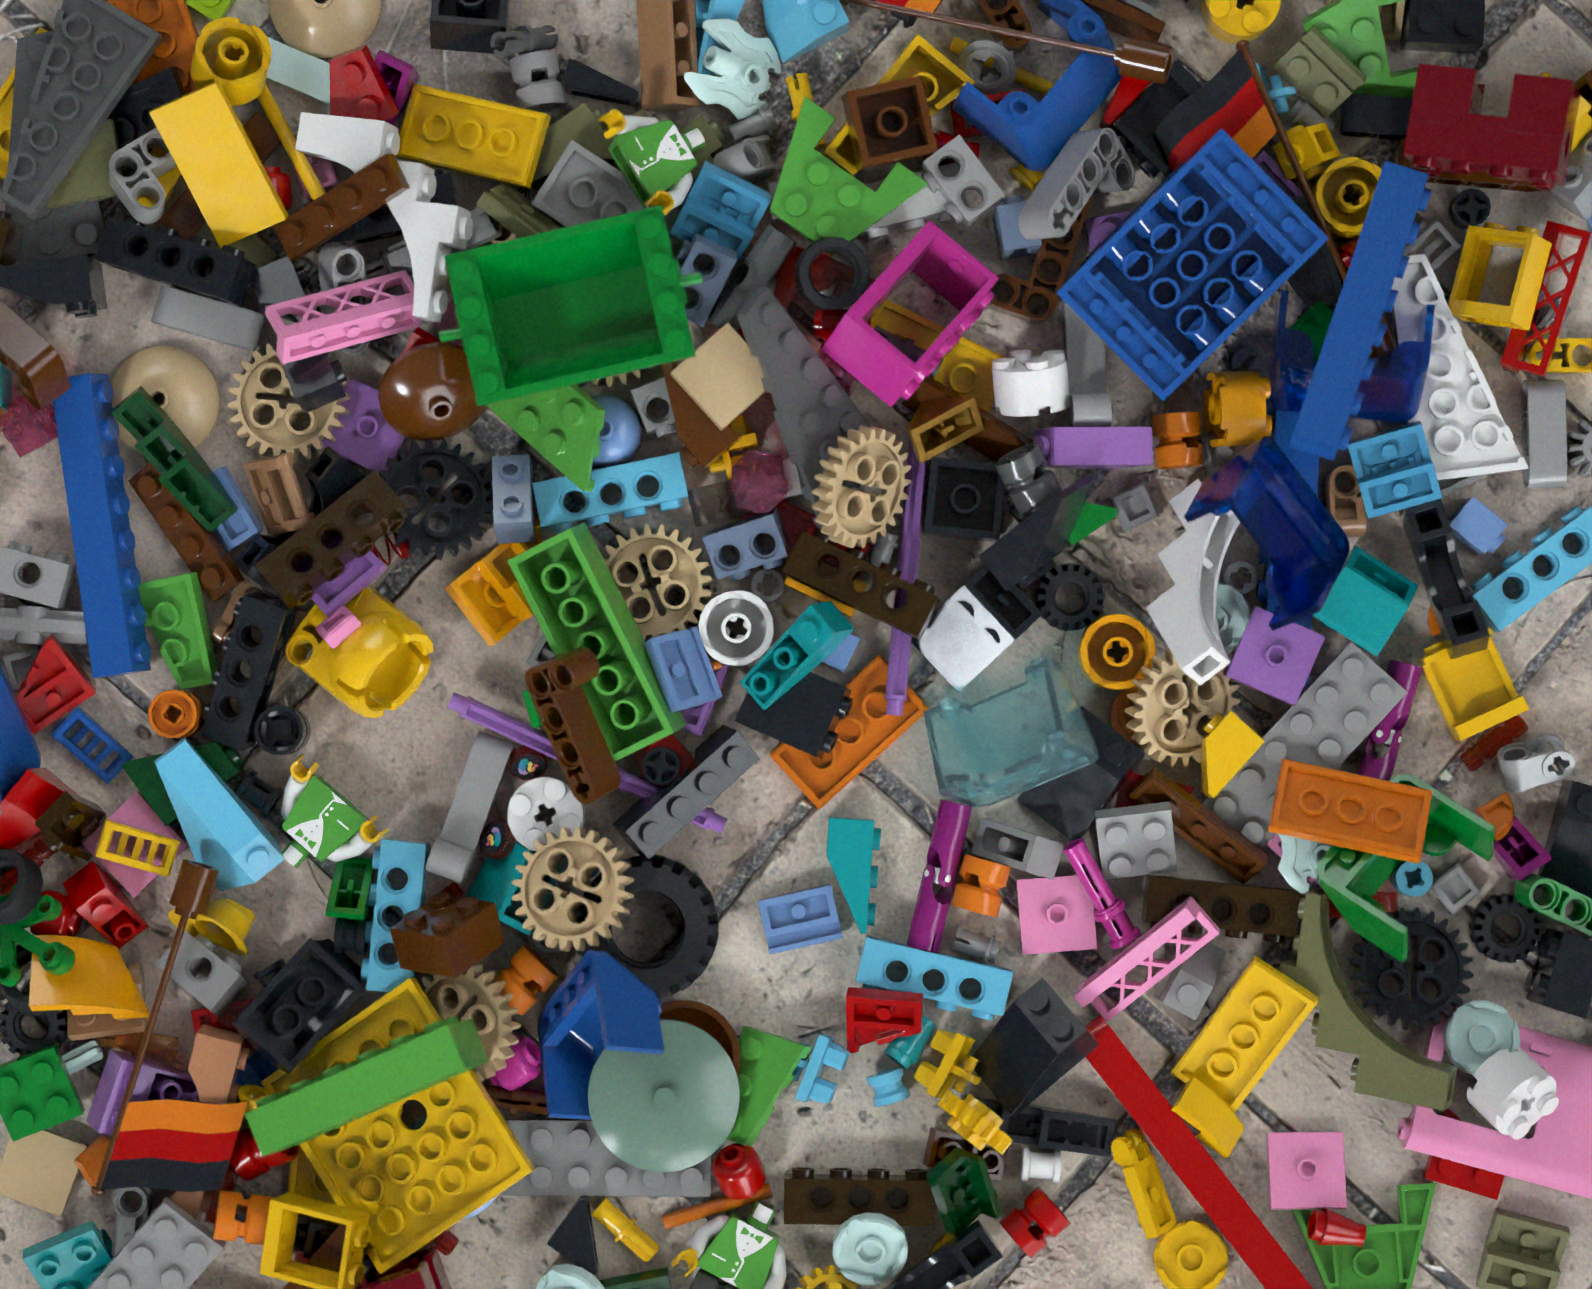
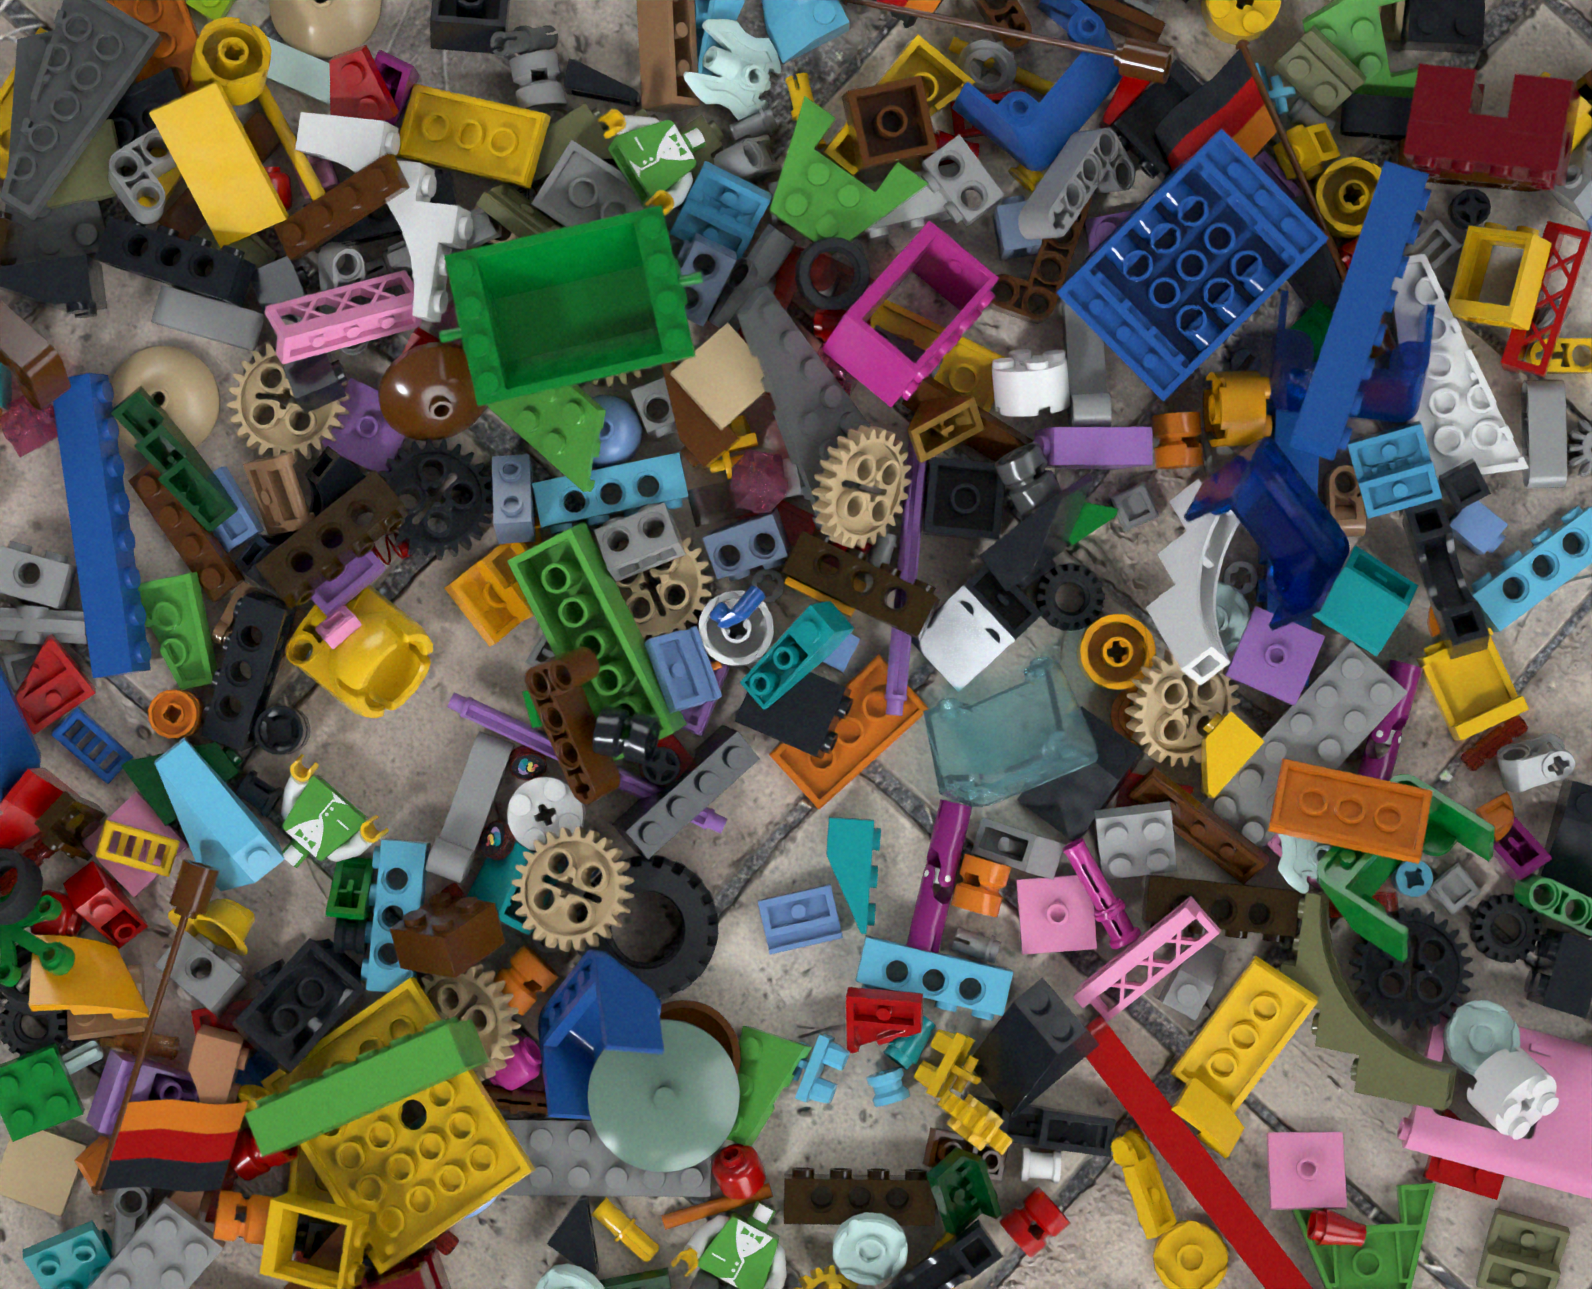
none -> black wheel [593,705,660,765]
none -> light grey brick [594,503,686,582]
none -> blue arm [710,585,765,629]
none -> black tile [1438,459,1491,511]

